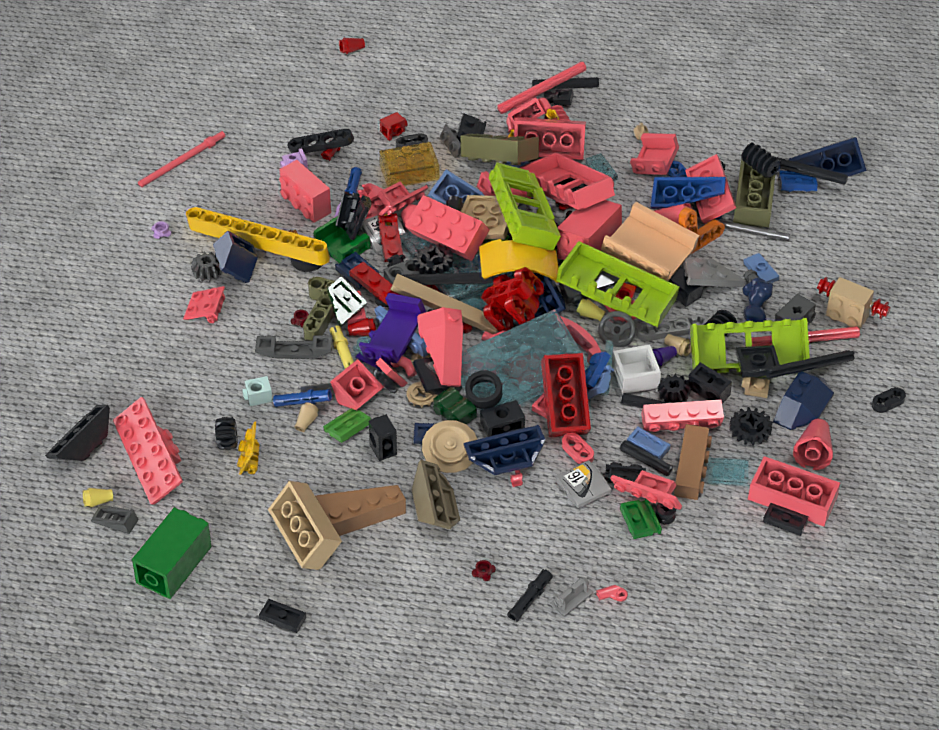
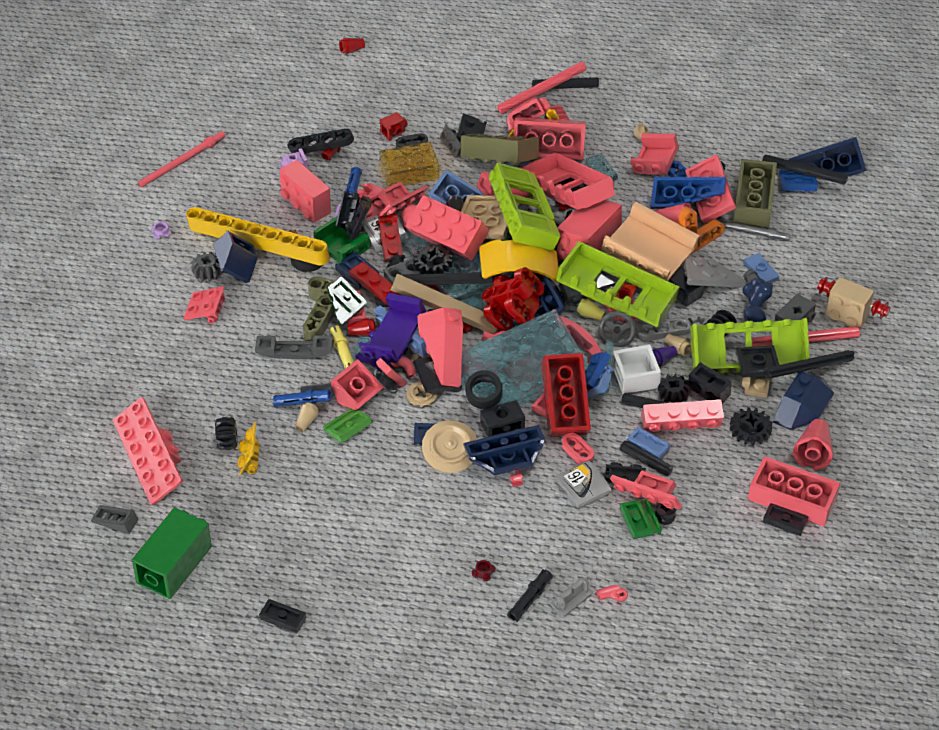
black wedge [45,405,110,461] -> none
light yellow cone [82,488,113,508] -> none
light aqua brick [242,376,273,406] -> none
tan brick [268,481,342,570] -> none
dark red plate [291,309,309,328] -> none
medium nougat wedge [315,485,406,536] -> none
black brick [368,414,397,461] -> none
dark tan wedge [411,460,460,529] -> none
dark green brick [433,387,477,424] -> none
black plate [543,89,574,106] -> none
medium nougat brick [674,424,712,500] -> none
clear light blue plate [708,457,749,486] -> none
black piece [741,142,782,178] -> none
black beam [872,387,906,413] -> none

